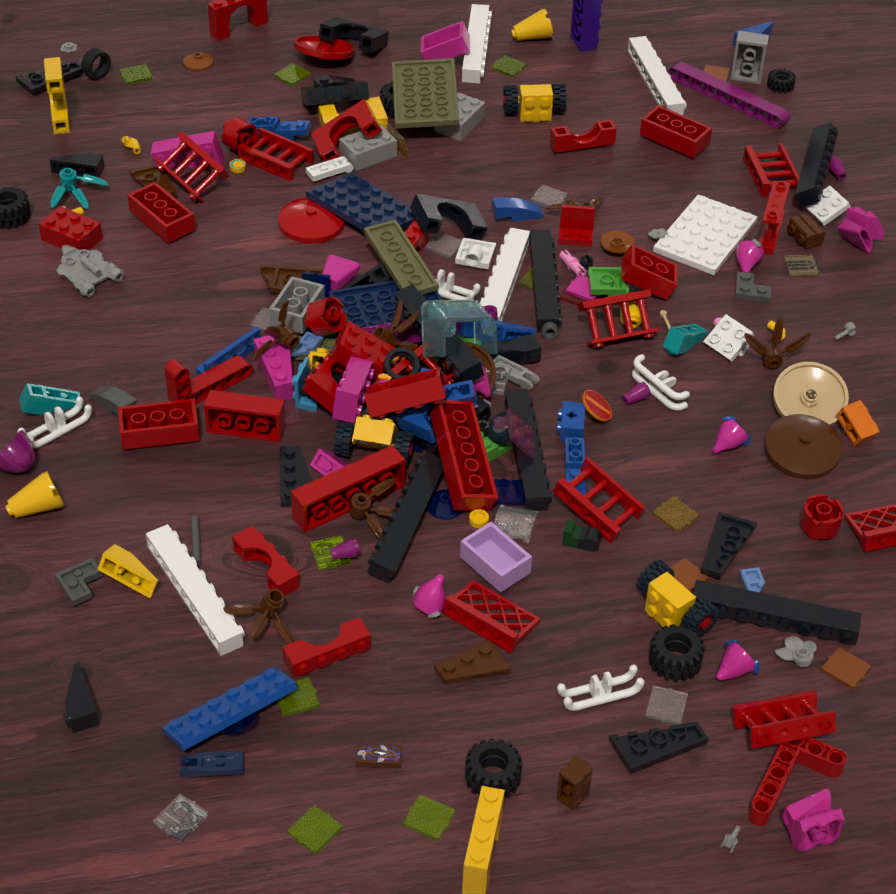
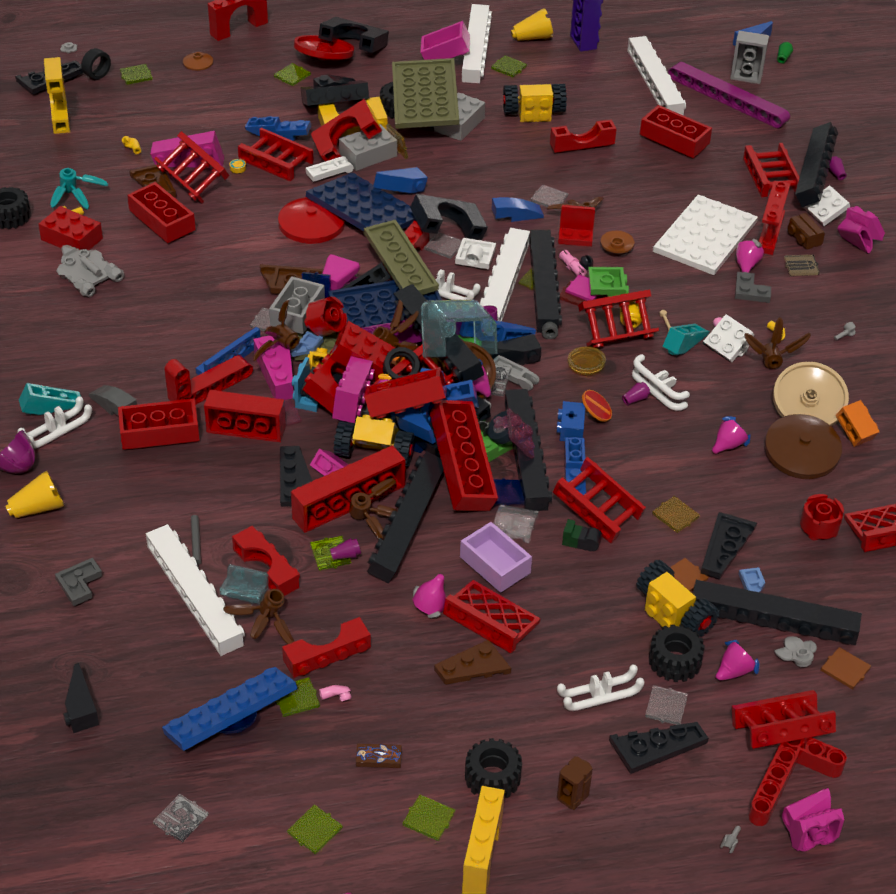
black slope [49,153,105,178] -> none
yellow slope [97,544,158,598] -> none
dark blue hinge [179,751,243,778] -> none
red brick [221,117,259,153] -> none
clear blue dish [426,489,464,520] -> none
yellow tile [469,509,489,529] -> none
red brick [621,244,678,300] -> none
light grey plant [648,228,668,240] -> none
dark orange piece [703,65,730,82] -> none
black tyre [767,68,796,94] -> none
none -> clear light blue bracket [220,564,268,604]
none -> bright pink arm [319,685,351,702]
none -> blue slope [373,167,428,193]
none -> clear yellow piece [568,347,606,375]
none -> green cone [777,42,793,64]

